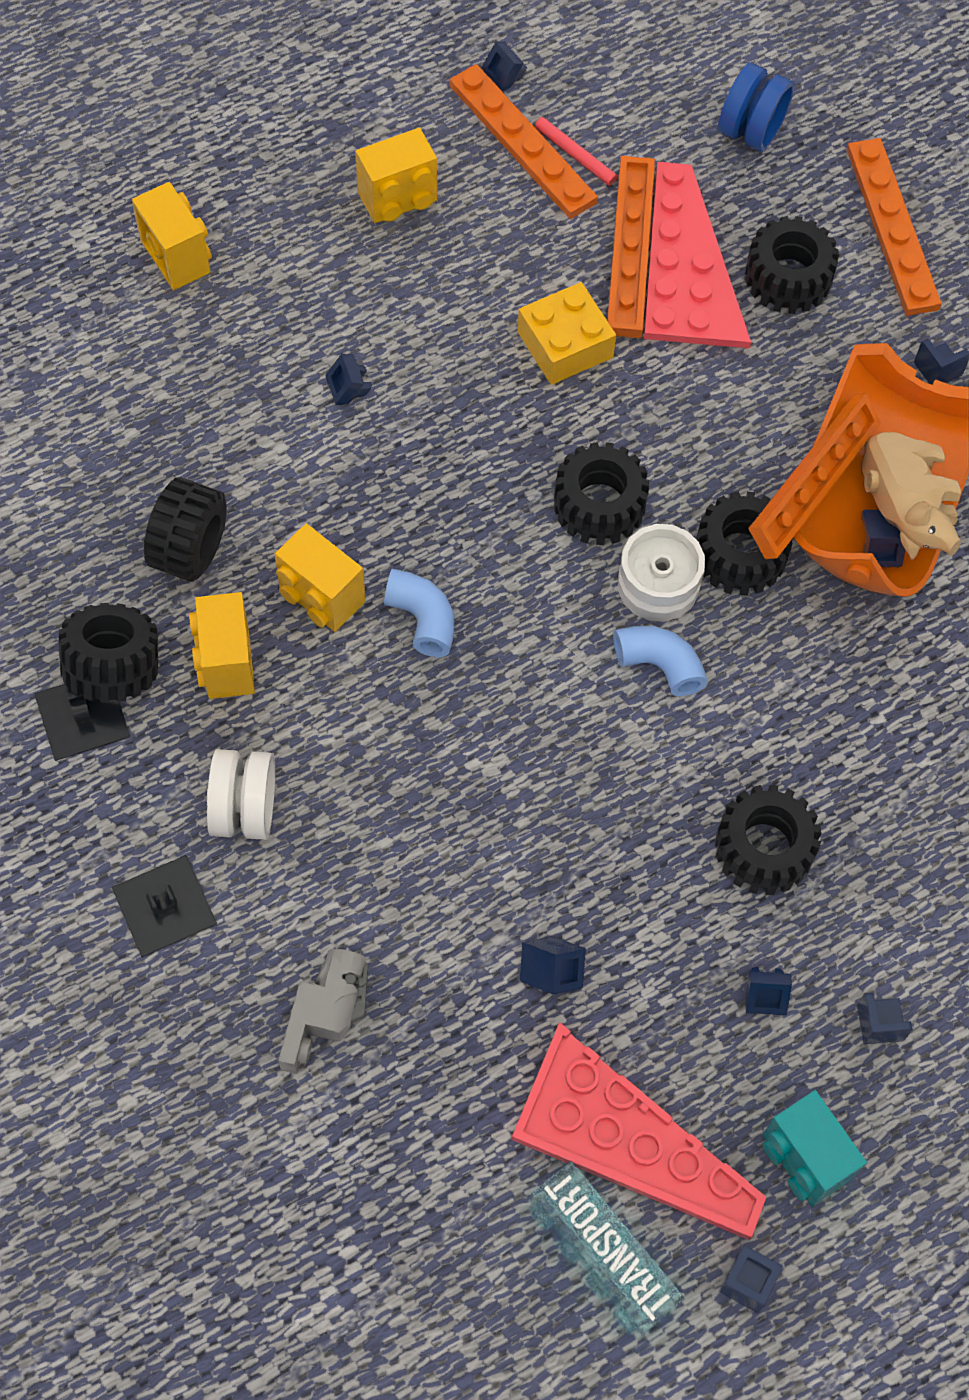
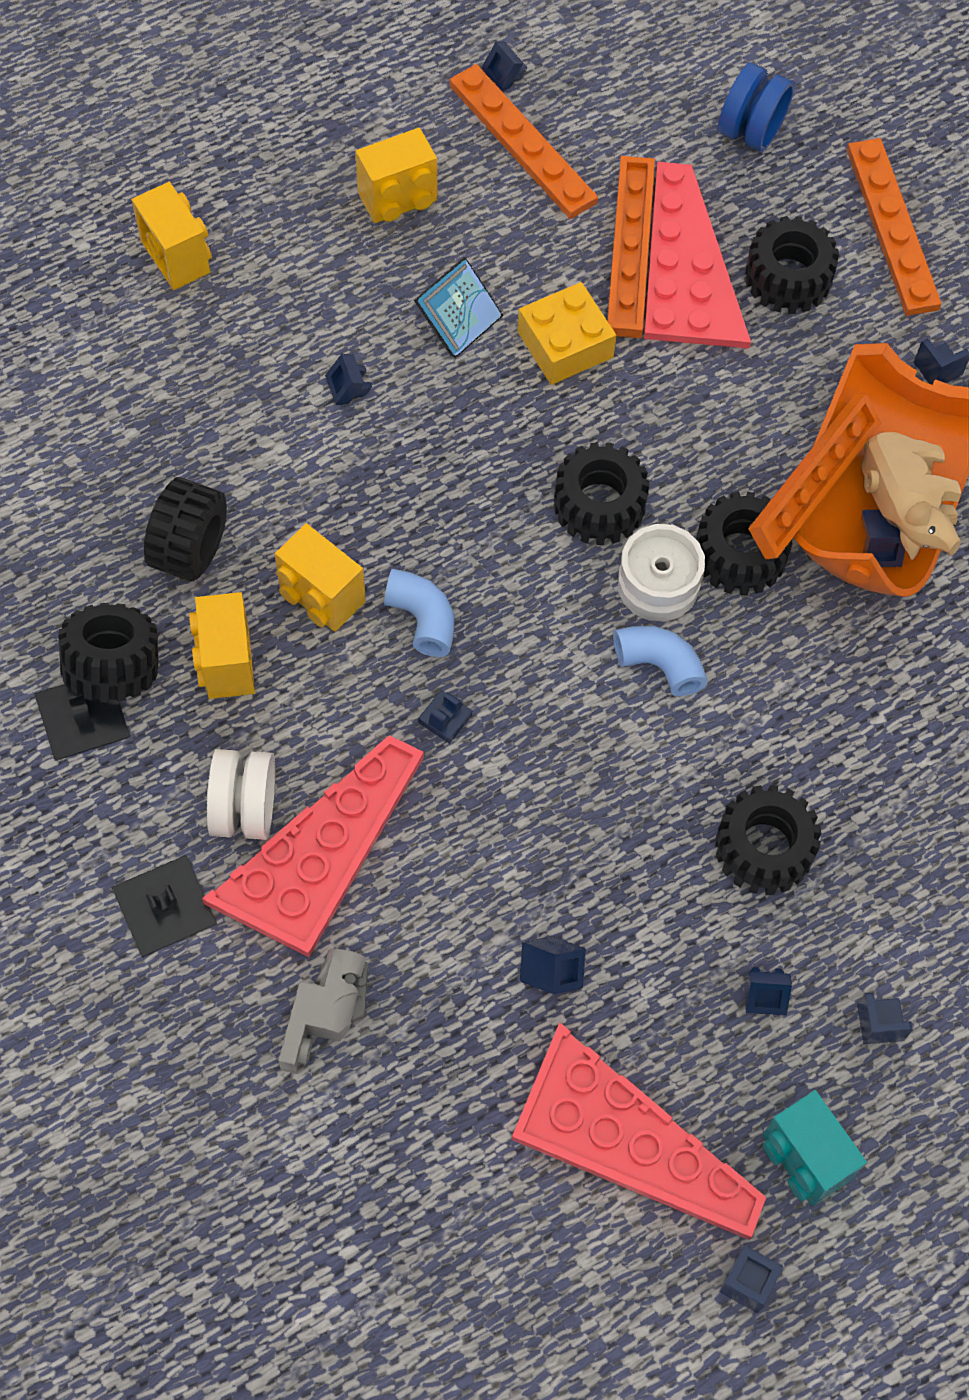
clear light blue brick [530,1161,685,1338] -> none
coral bar [535,117,618,186] -> none
none -> coral wing [202,735,424,958]
none -> piece [413,257,504,358]
none -> dark blue tile [418,690,473,744]

